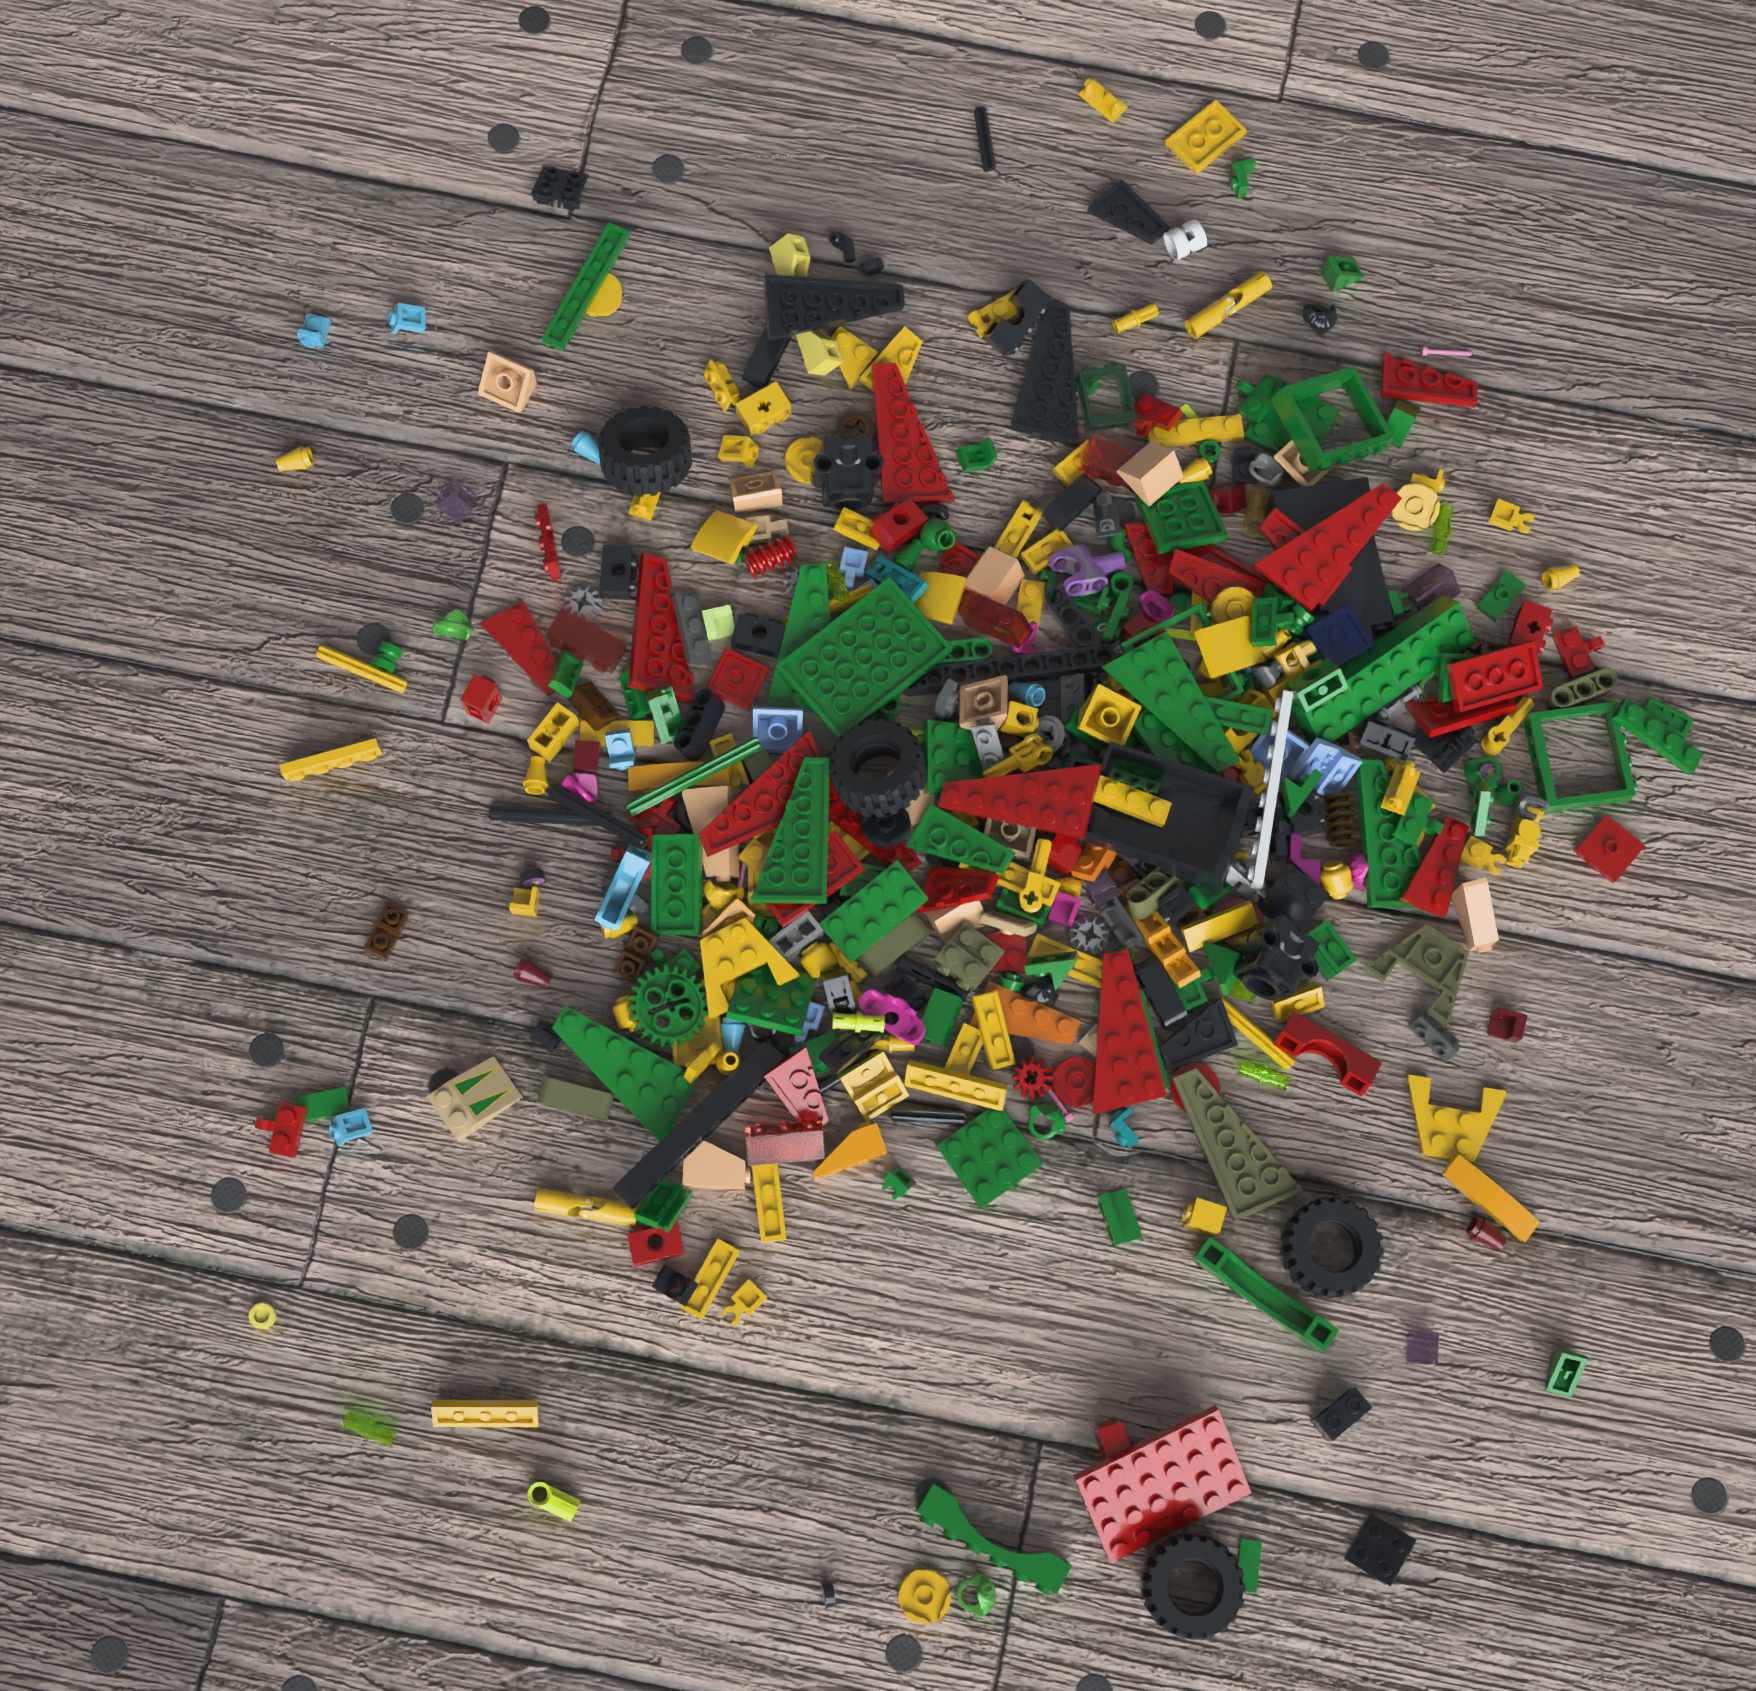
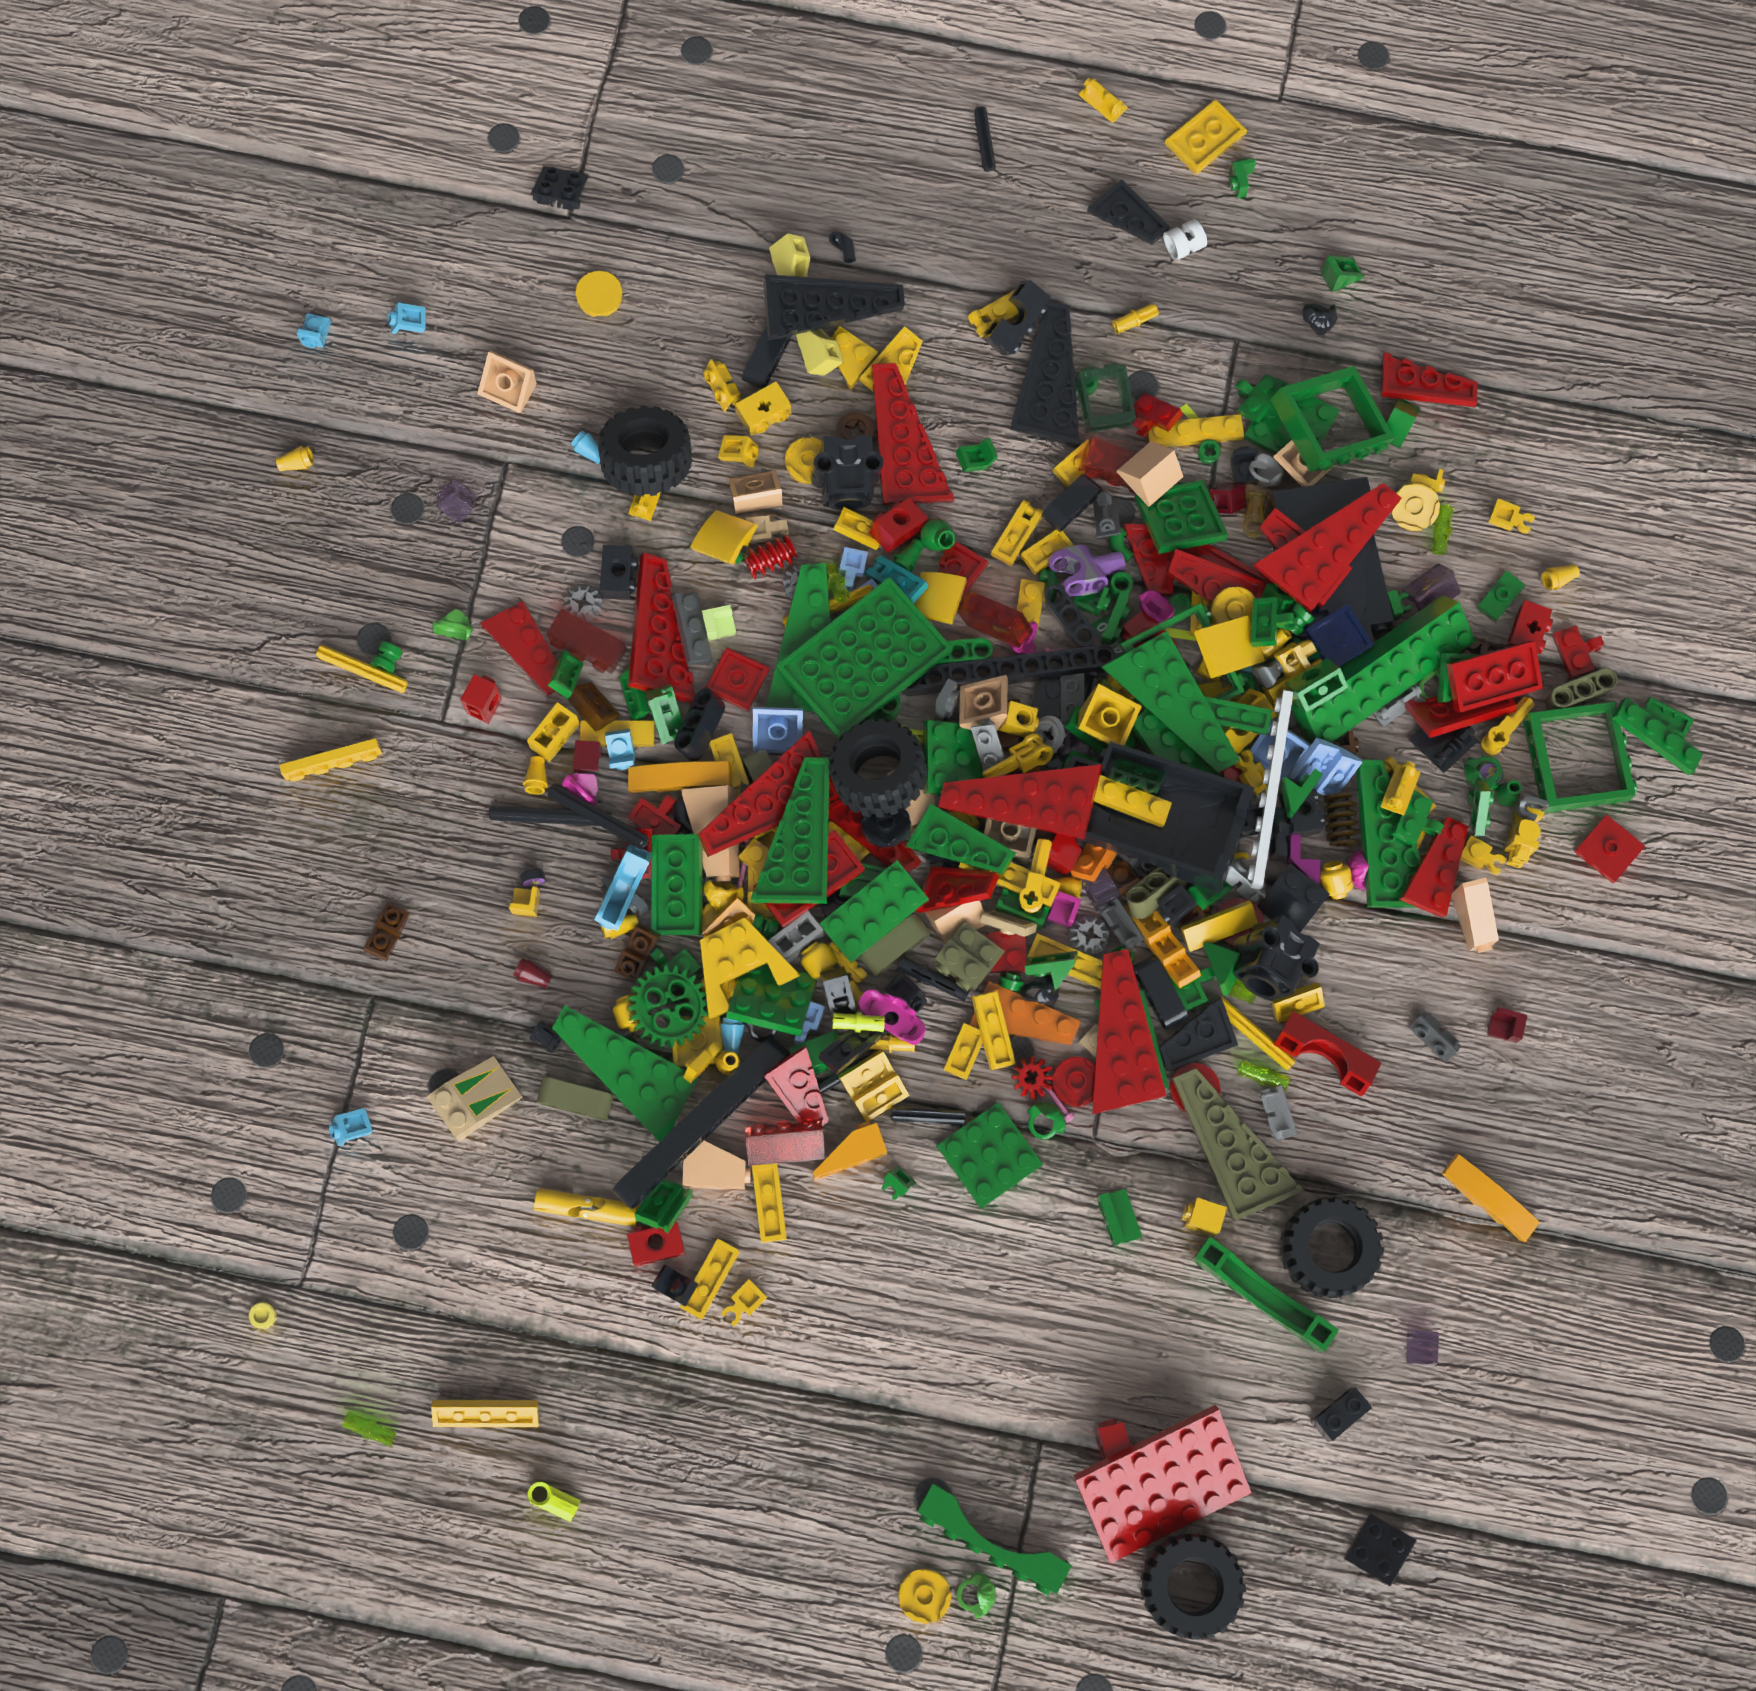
red plate [255,1102,308,1158] -> none
green tile [295,1087,351,1122] -> none
red wing [534,503,562,581] -> none
green plate [542,222,630,352] -> none
green axle [626,737,762,816] -> none
black brick [731,613,786,659] -> none
black tile [820,1580,836,1608] -> none
black tile [860,257,884,276] -> none
yellow plate [904,1060,1008,1111] -> none
black arm [919,502,950,520] -> none
green hinge [922,988,964,1049] -> none
light nougat slope [965,546,1025,615] -> none
medium azure cone [1009,681,1046,707] -> none
teal bracket [1109,1107,1140,1149] -> none
yellow cone [1178,457,1213,484] -> none
yellow piece [1184,271,1272,339] -> none
green sticker [1238,1539,1262,1593] -> none
green plate [1306,920,1357,982] -> none
black brick [1357,717,1415,761] -> none
olive wing [1364,924,1469,1026] -> none
yellow wing [1406,1074,1507,1163] -> none
bright pink piece [1421,346,1471,356] -> none
dark red cone [1466,1216,1507,1251] -> none
green slope [1545,1349,1588,1397] -> none
none -> light grey hinge [1259,1086,1297,1142]

